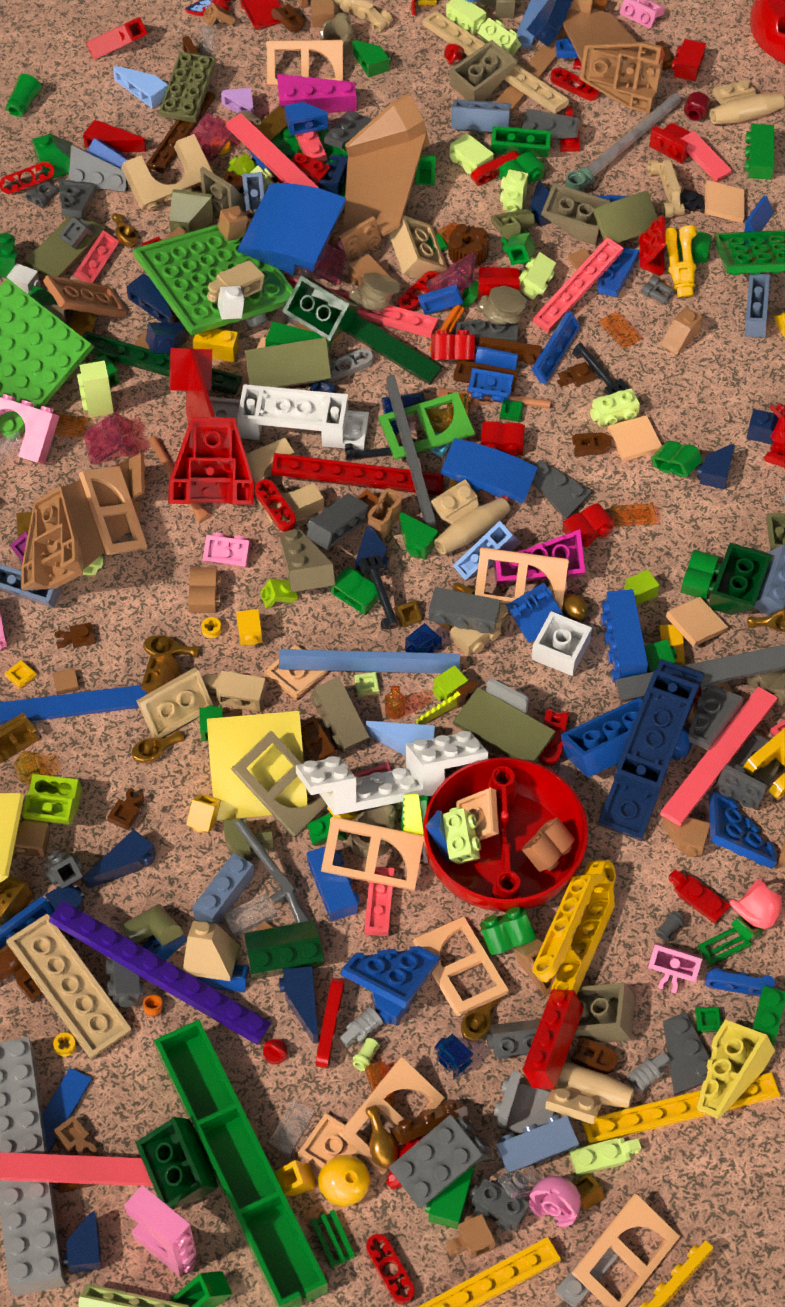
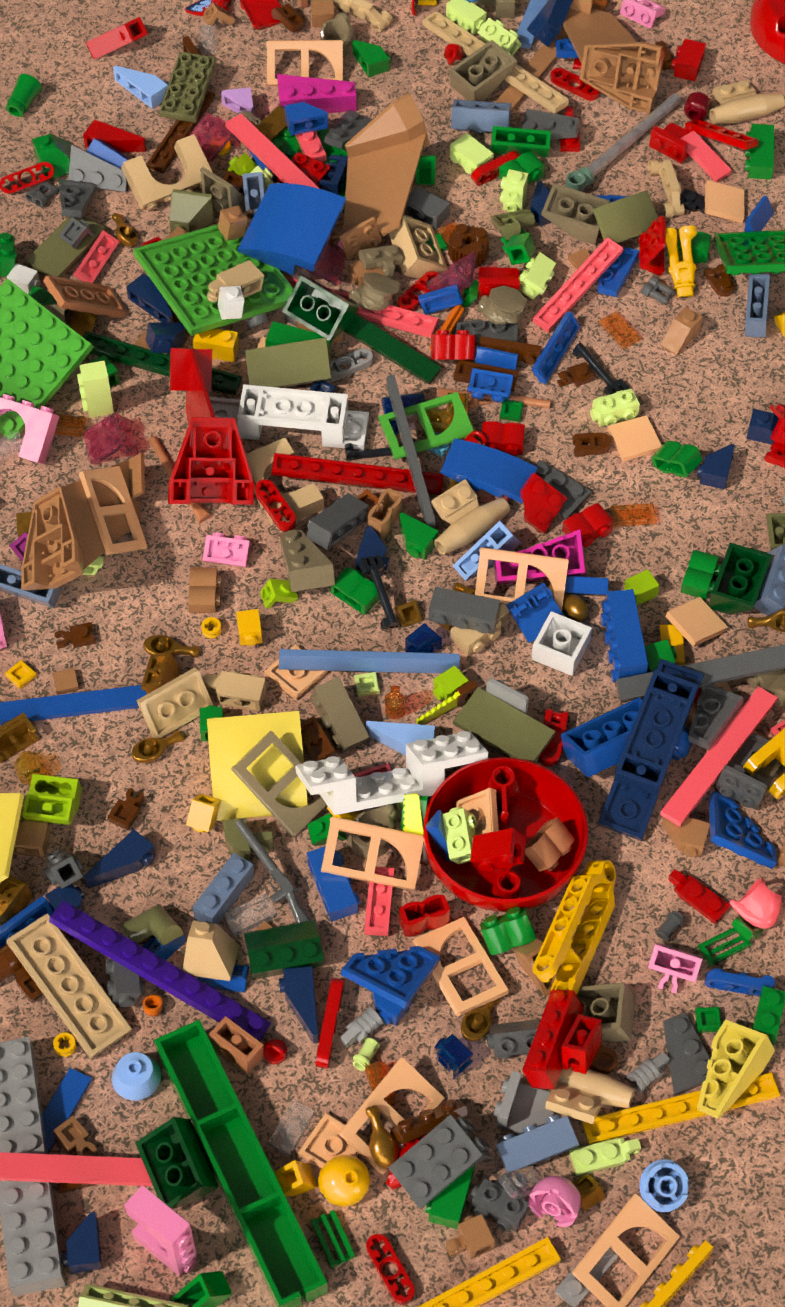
none -> light blue cone [111,1052,161,1101]
none -> nougat brick [209,1016,264,1075]
none -> dark tan hinge [358,245,404,277]
none -> red brick [399,895,450,937]
none -> dark grey brick [404,187,450,230]
none -> red tile [463,431,487,446]
none -> red brick [470,828,526,872]
none -> red plate [520,473,567,533]
none -> red brick [562,1014,602,1074]
none -> blue slope [564,576,609,595]
none -> light blue cone [640,1160,689,1212]
none -> red tile [685,119,758,150]
none -> reddish brown plate [704,264,735,297]

